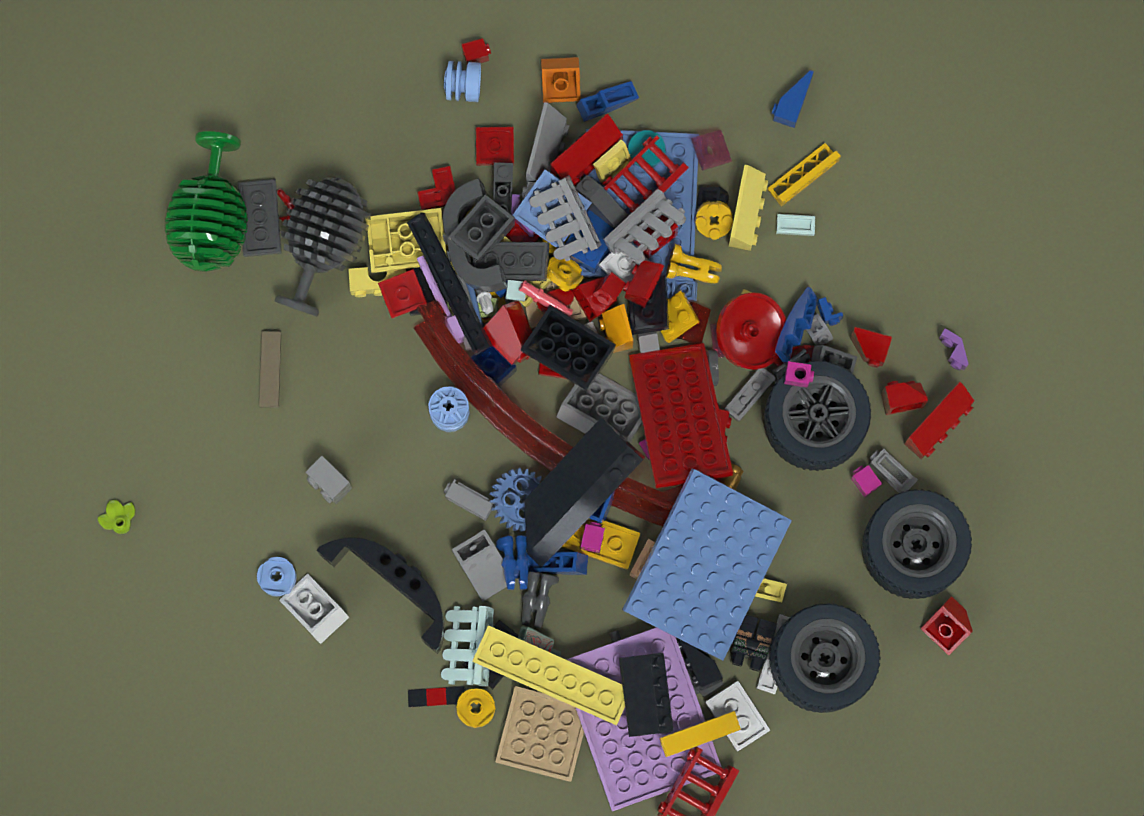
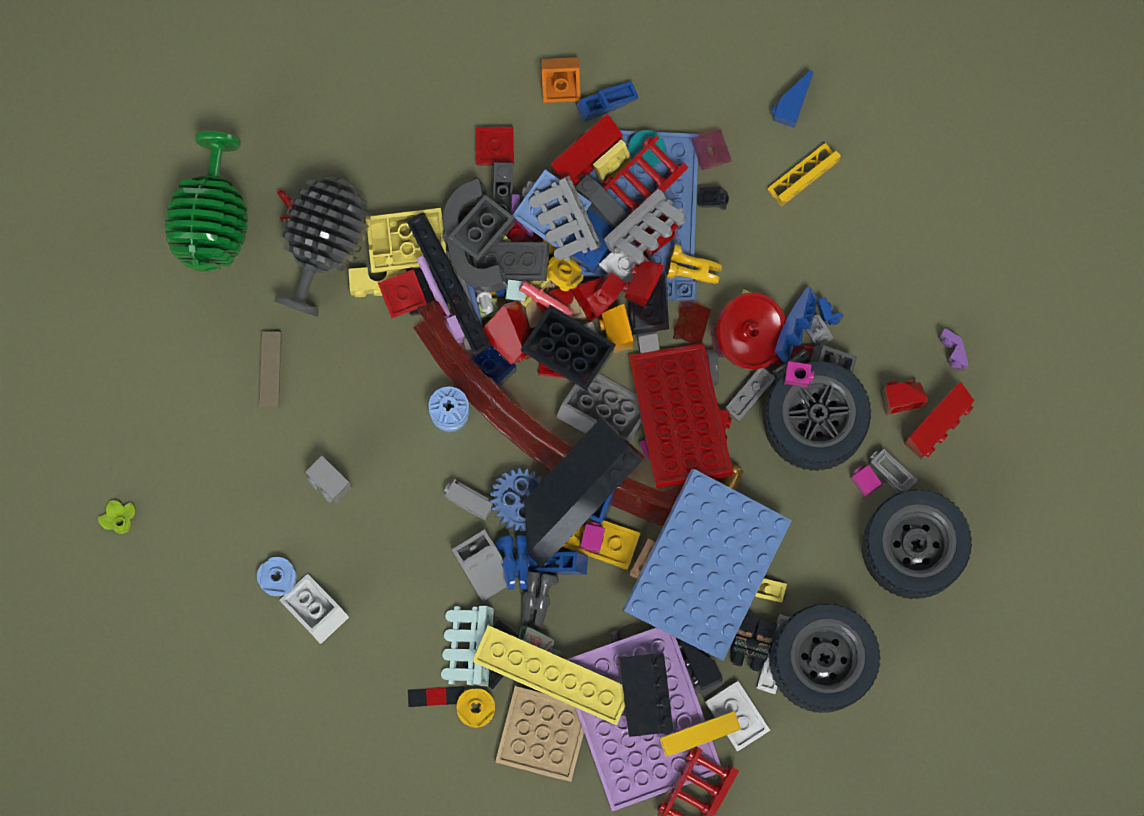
dark grey tile [238,179,282,257] -> none
black slope [317,537,445,654] -> none
red plate [417,166,456,210] -> none
light blue wheel [444,61,481,102] -> none
red brick [462,38,491,64] -> none
light grey slope [526,102,569,184] -> none
yellow plate [661,291,700,343] -> none
yellow plate [695,201,733,240] -> none
light yellow slope [729,165,768,251] -> none
light aqua tile [776,214,815,236] -> none
red slope [850,327,892,368] -> none
red slope [921,596,973,655] -> none

